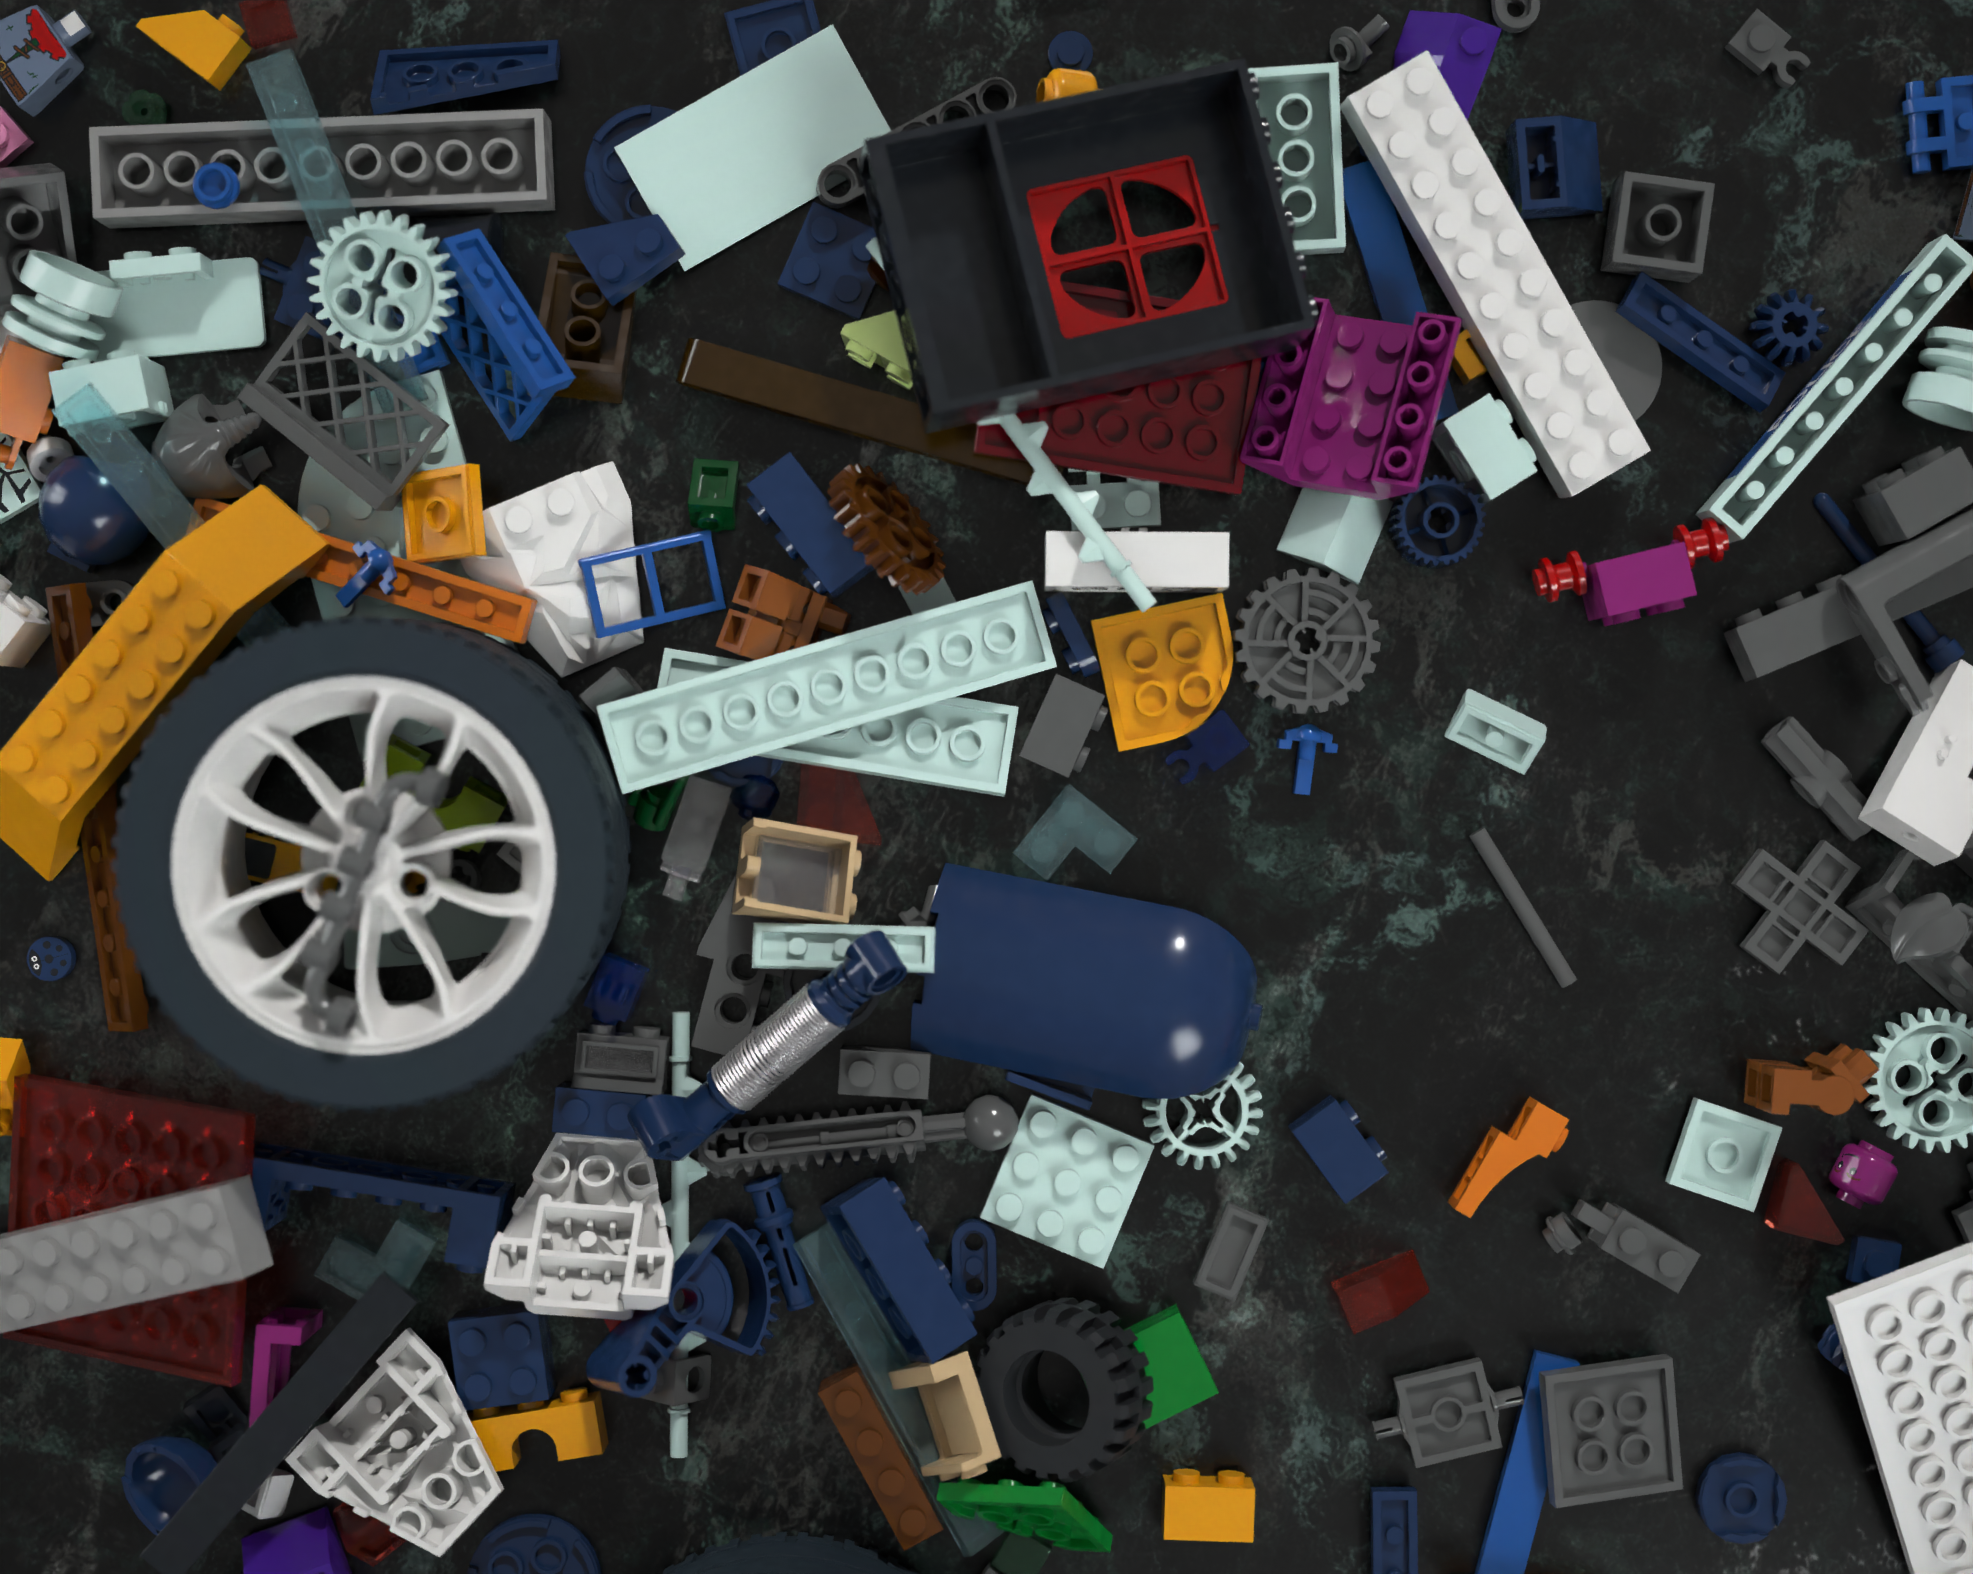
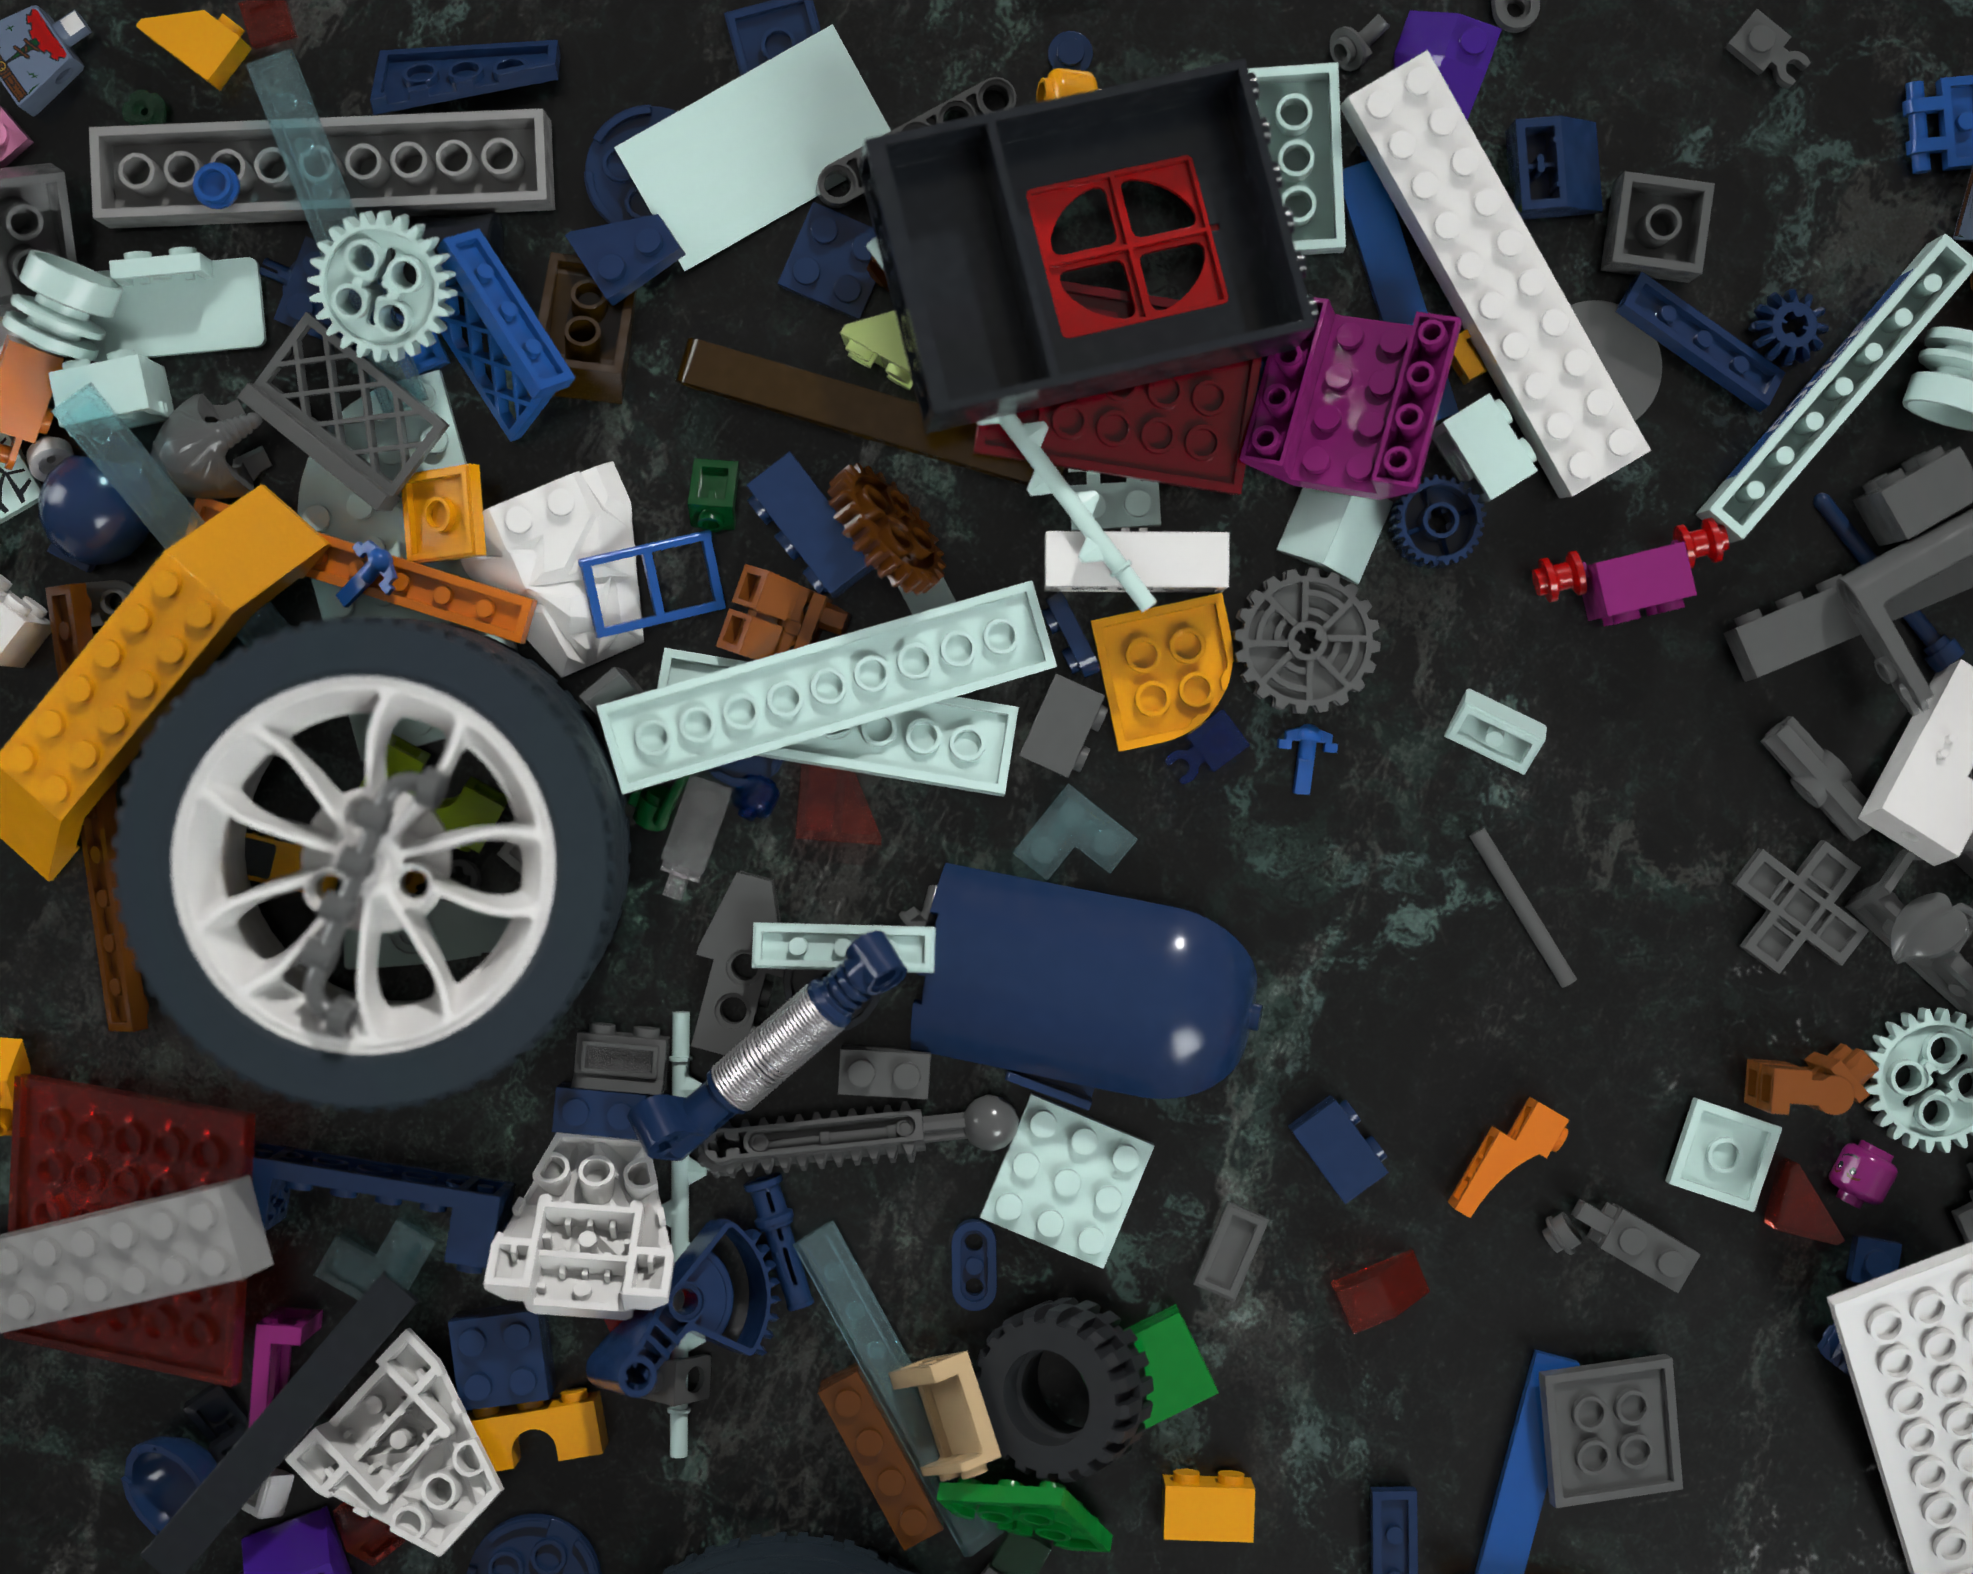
dark blue tile [27,936,76,981] -> none
clear blue brick [583,952,650,1025] -> none
window [732,817,862,925] -> none
dark blue brick [819,1177,978,1364] -> none
light aqua gear [1142,1061,1263,1170] -> none
dark grey plate [1372,1357,1524,1468] -> none
dark blue tile [1695,1452,1787,1545] -> none

